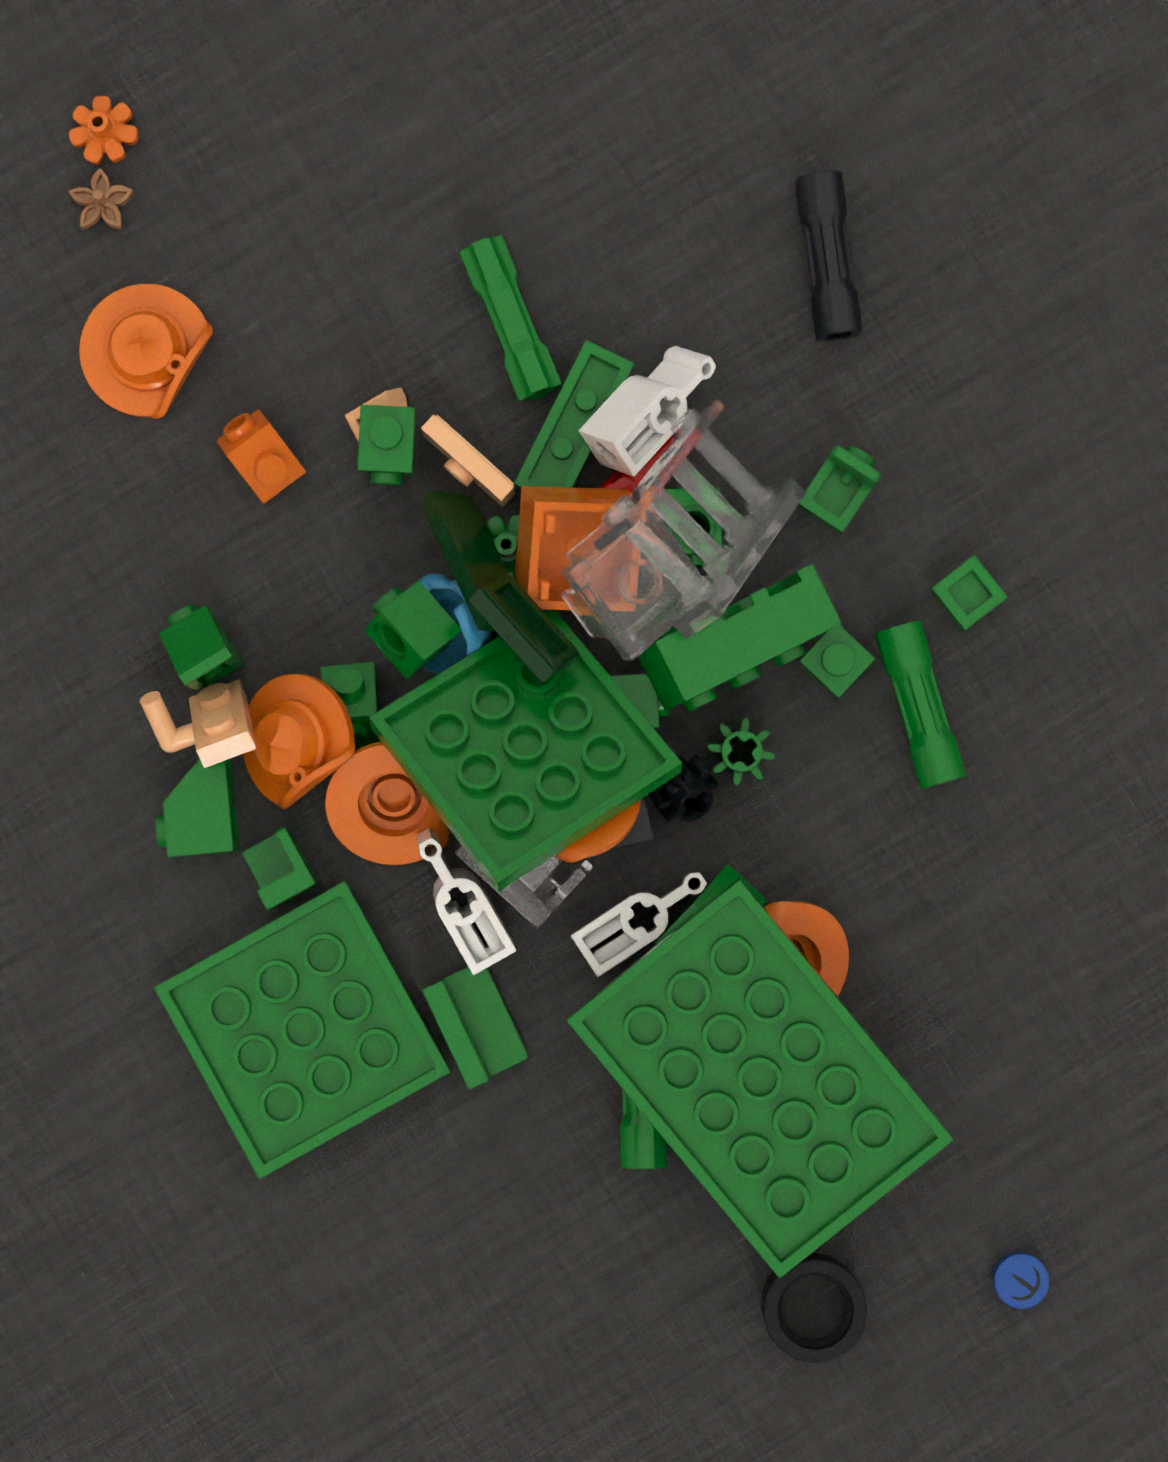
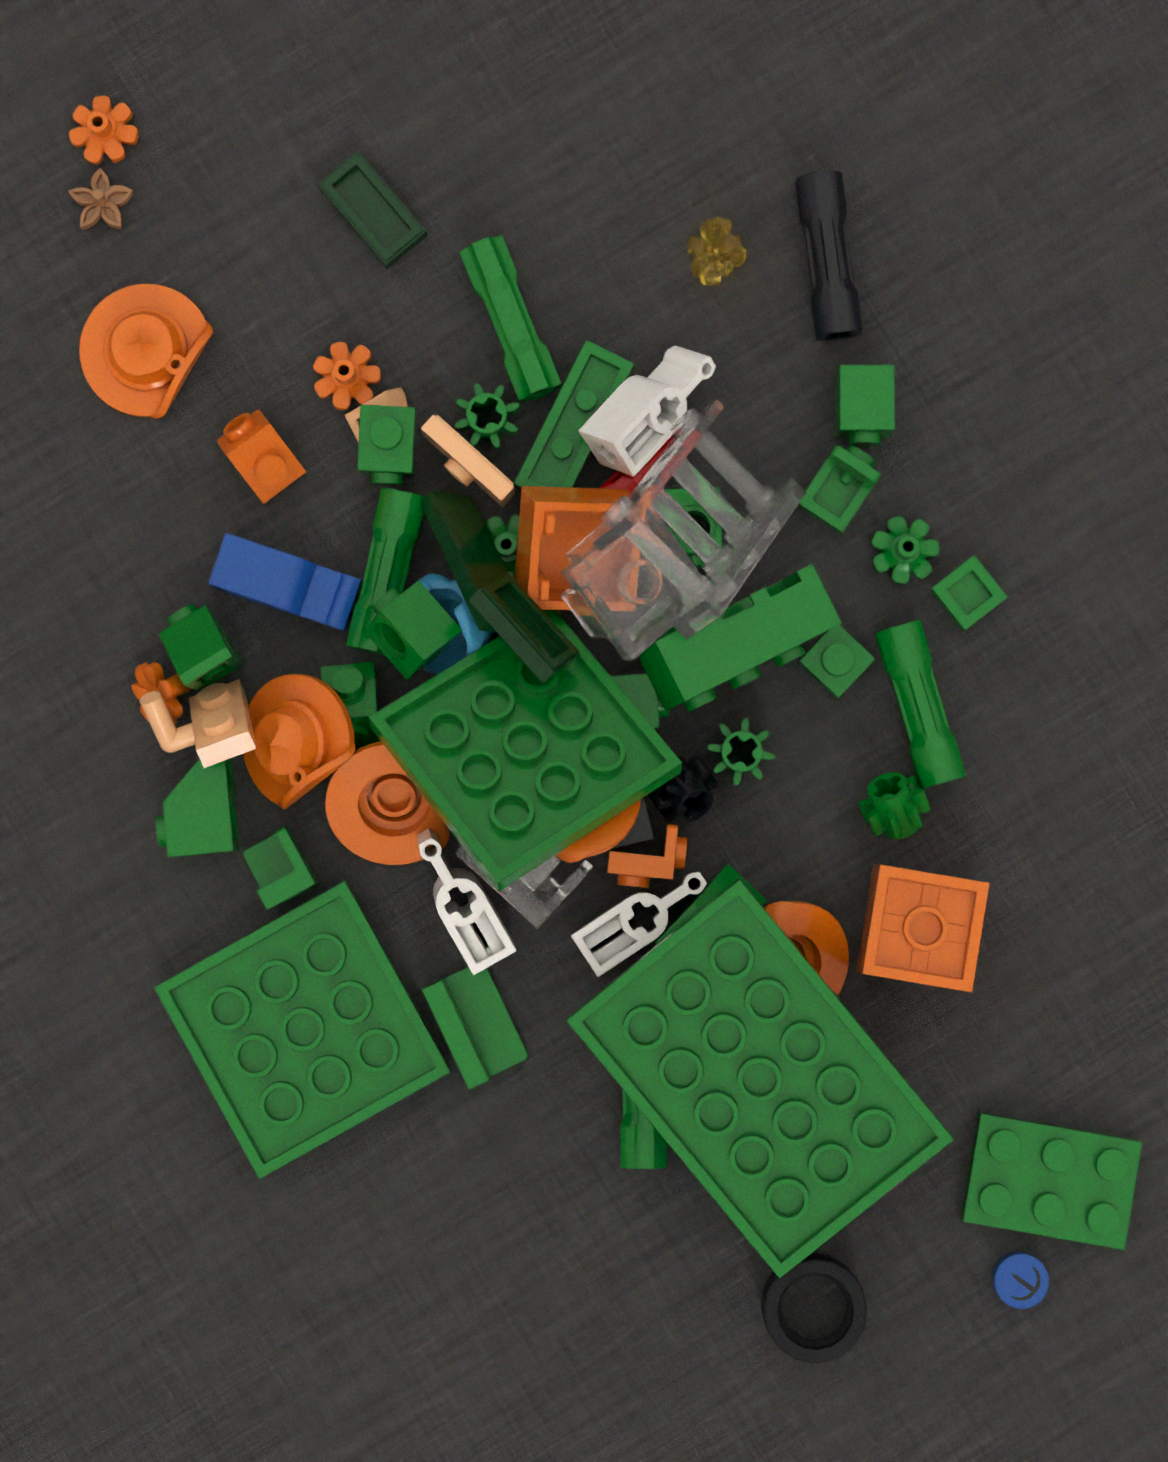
none -> orange plant [131,662,191,724]
none -> blue piece [208,533,362,632]
none -> orange plant [313,342,382,411]
none -> dark green tile [317,150,428,269]
none -> green axle [346,487,424,656]
none -> green gear [455,383,520,451]
none -> orange bracket [607,824,687,888]
none -> clear yellow plant [687,216,747,286]
none -> green brick [835,365,895,447]
none -> orange container [856,864,990,992]
none -> green gear [858,772,931,839]
none -> green plant [871,516,939,585]
none -> green plate [960,1112,1142,1250]

